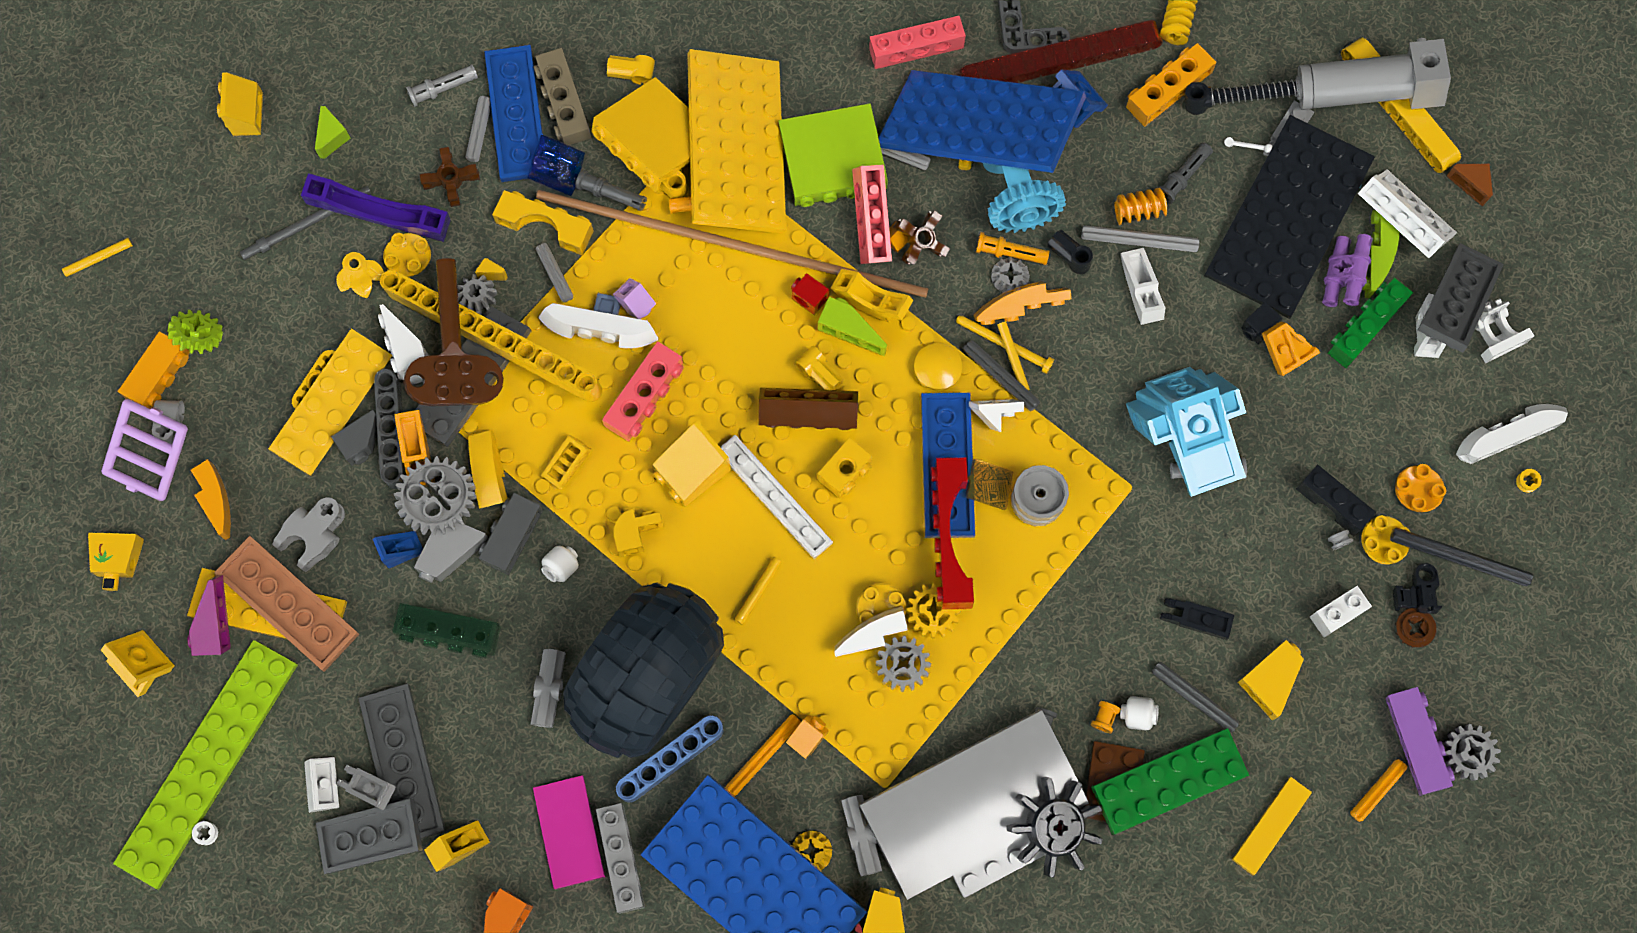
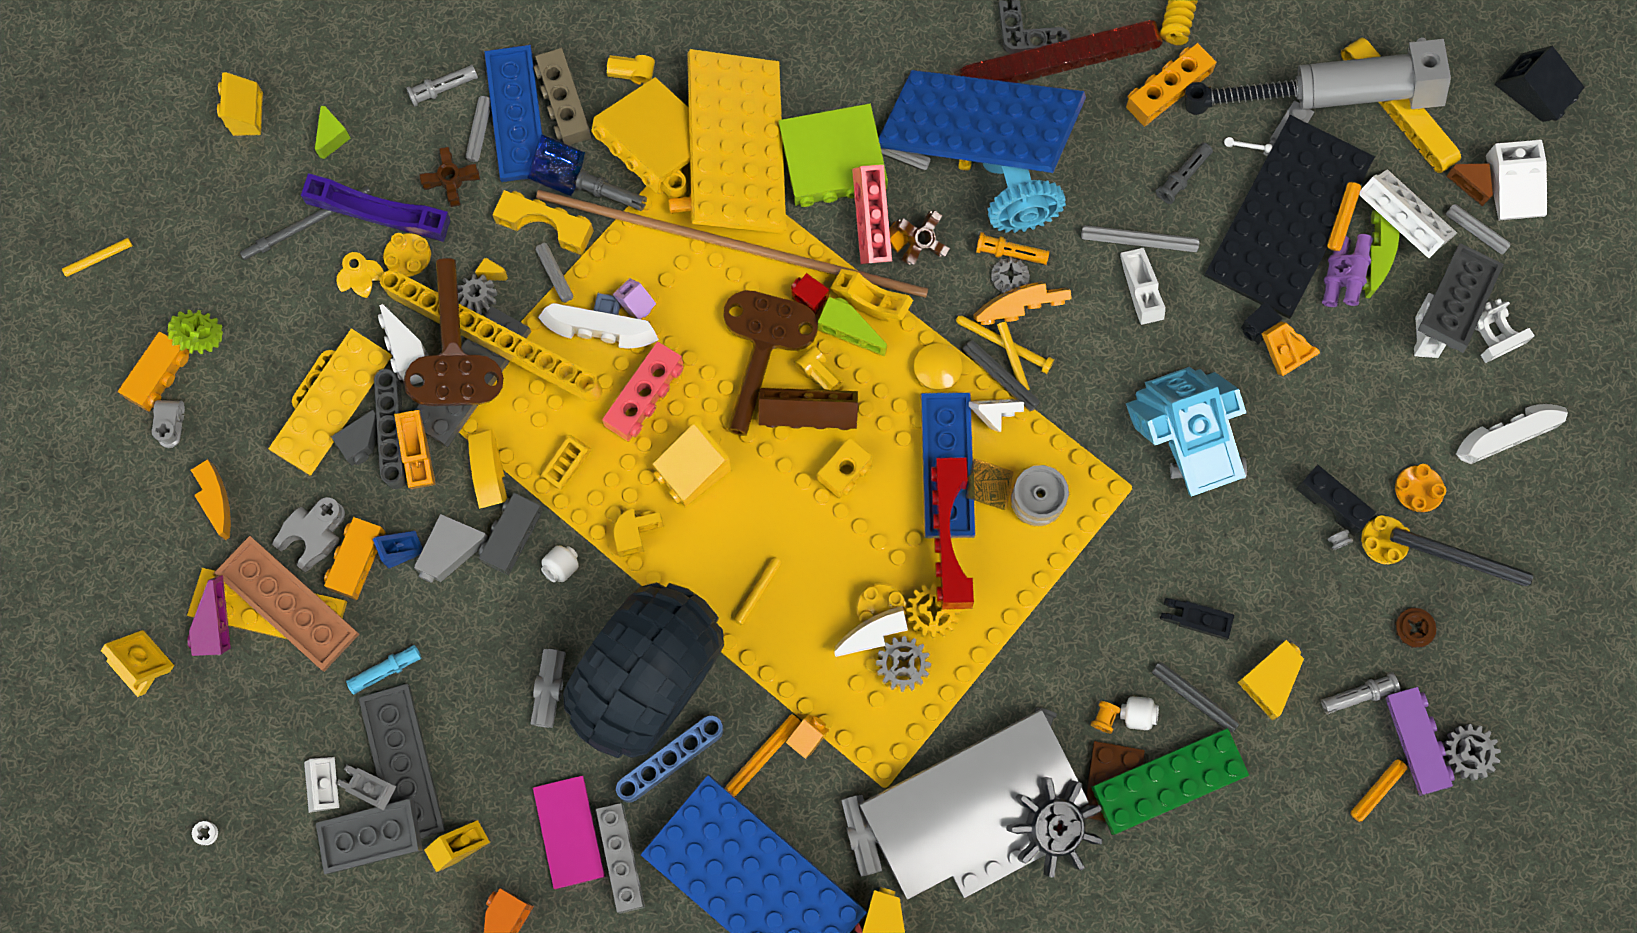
yellow torso [88,533,144,591] -> none
lavender bar [101,399,188,501] -> none
lime plate [113,640,298,890] -> none
clear green brick [392,603,501,659] -> none
light grey gear [394,456,477,536] -> none
white tile [720,435,833,559] -> none
yellow gear [792,830,832,870] -> none
coral brick [869,16,966,69] -> none
black piece [1047,230,1093,274] -> none
blue bracket [1053,70,1108,128] -> none
light orange piece [1114,188,1167,225] -> none
yellow tile [1232,777,1312,875] -> none
white brick [1310,586,1372,638] -> none
green brick [1327,277,1413,369] -> none
black piece [1393,563,1442,614] -> none
yellow bush [1516,469,1542,493] -> none
none -> light orange brick [324,517,386,600]
none -> medium azure pin [346,645,422,695]
none -> reddish brown piece [723,290,818,436]
none -> light grey pin [1321,672,1400,715]
none -> light orange axle [1327,182,1361,251]
none -> light grey axle [1446,204,1511,254]
none -> white slope [1486,140,1547,220]
none -> black slope [1494,45,1585,122]

